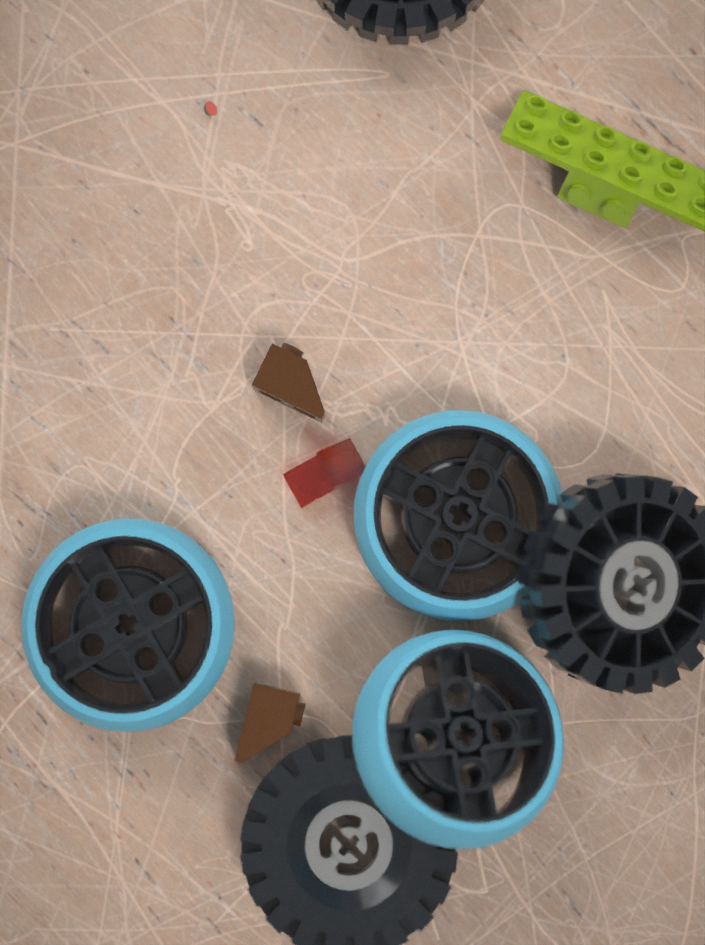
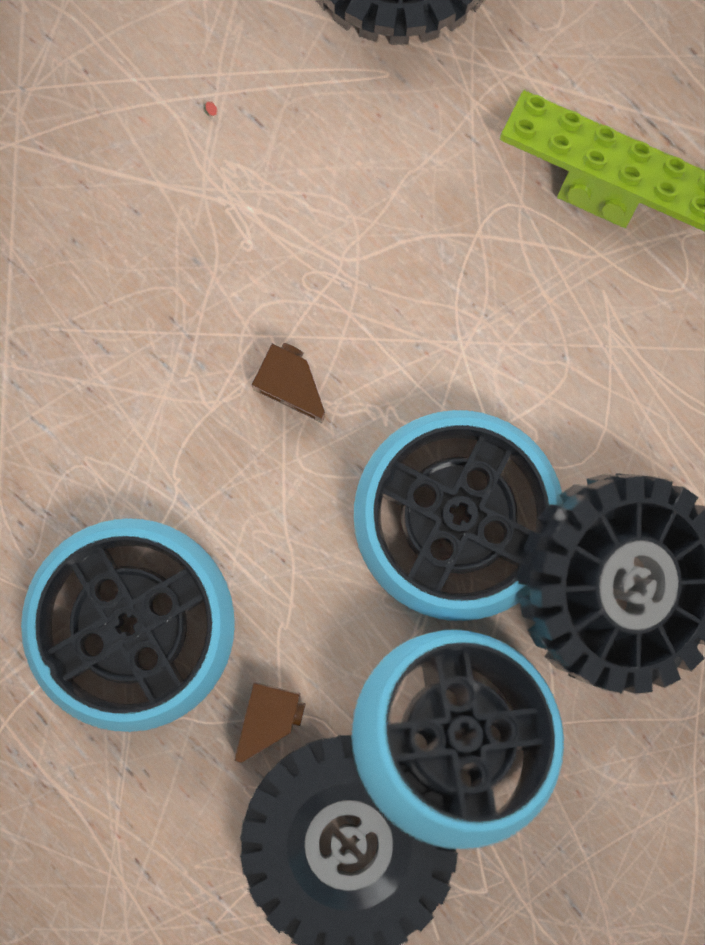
clear red slope [283,438,365,509] -> none

